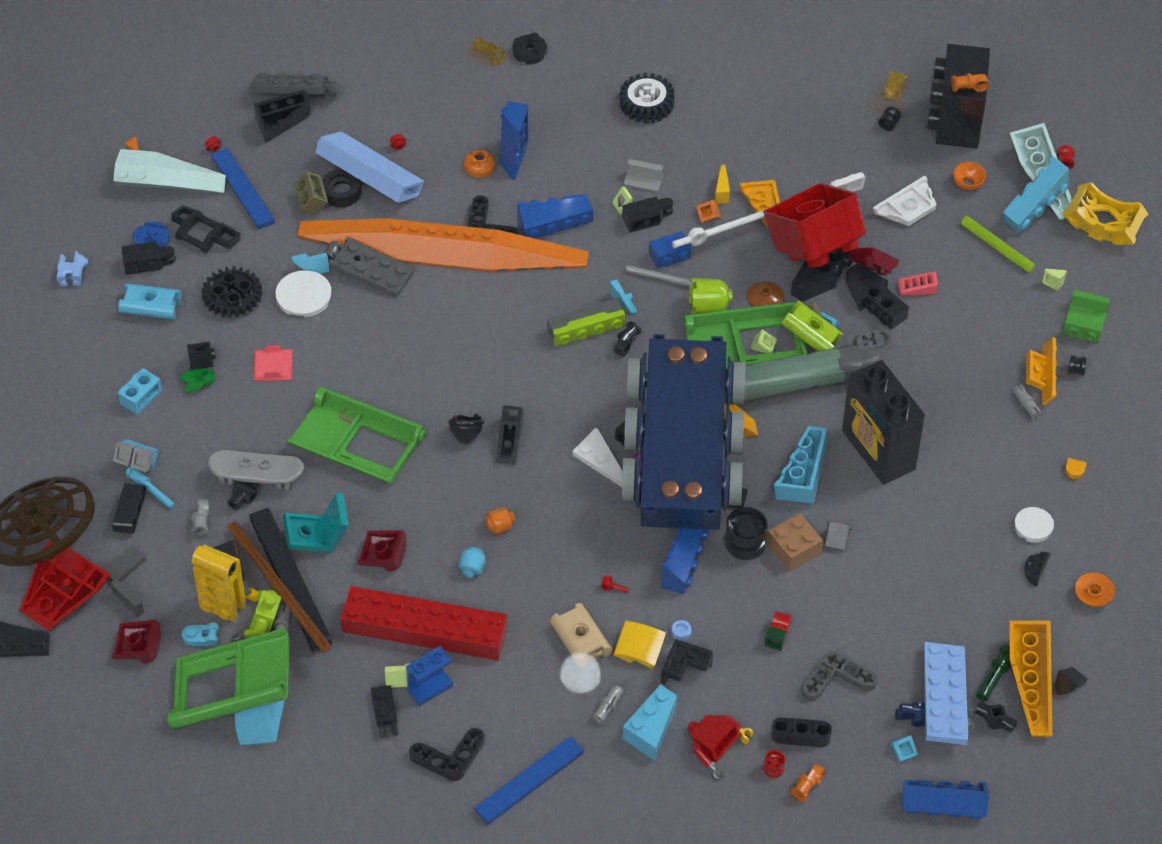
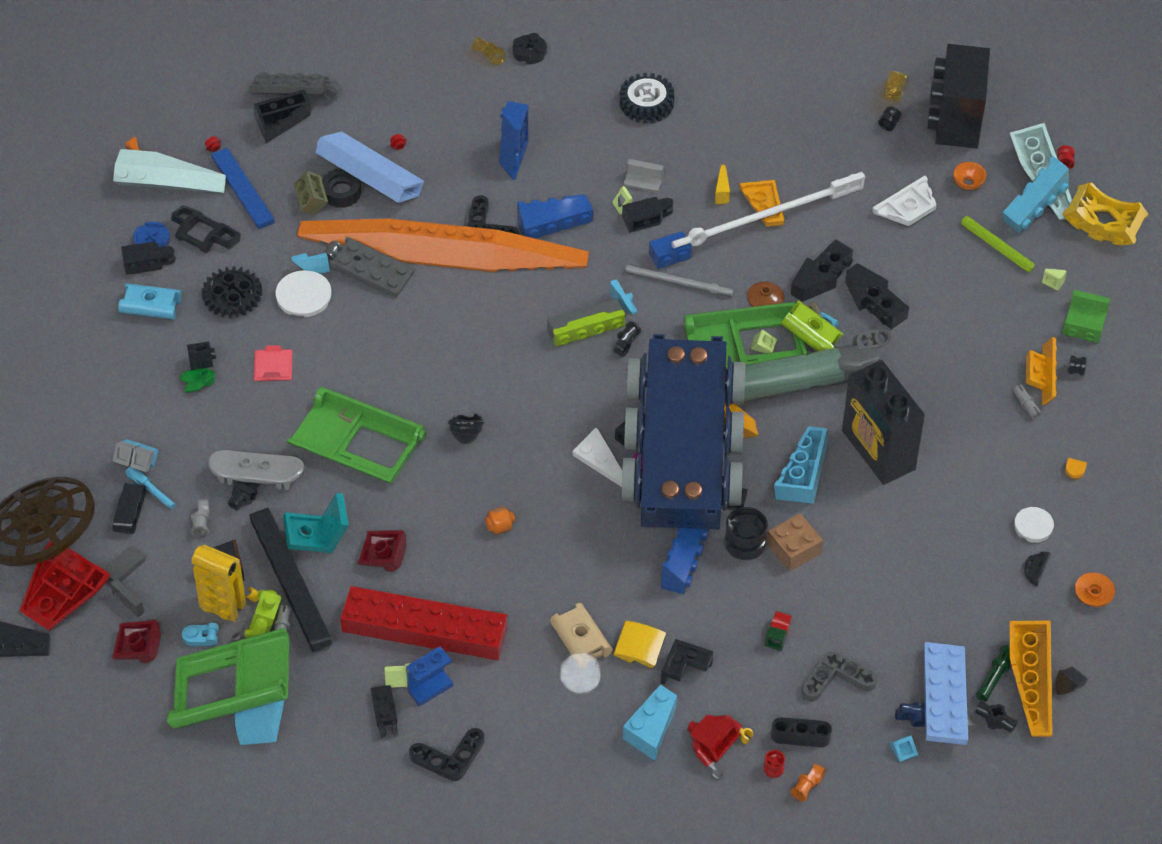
light blue animal [57,251,89,286] -> none
medium azure brick [118,368,162,415] -> none
dark orange axle [227,521,332,653] -> none
medium azure head [458,547,486,578] -> none
orange piece [464,150,496,178] -> none
blue tile [474,737,584,825] -> none
black slope [496,405,524,465] -> none
light grey pin [592,685,624,724] -> none
red hand [602,575,629,593] -> none
light blue tile [671,620,692,641] -> none
lime cylinder [689,277,732,314] -> none
orange slope [696,200,721,223] -> none
red brick [763,183,866,267] -> none
tile [825,522,852,550] -> none
dark red slope [847,247,899,276] -> none
coral slope [898,272,938,296] -> none
blue wedge [901,780,989,819] -> none
orange connector [951,73,990,92] -> none

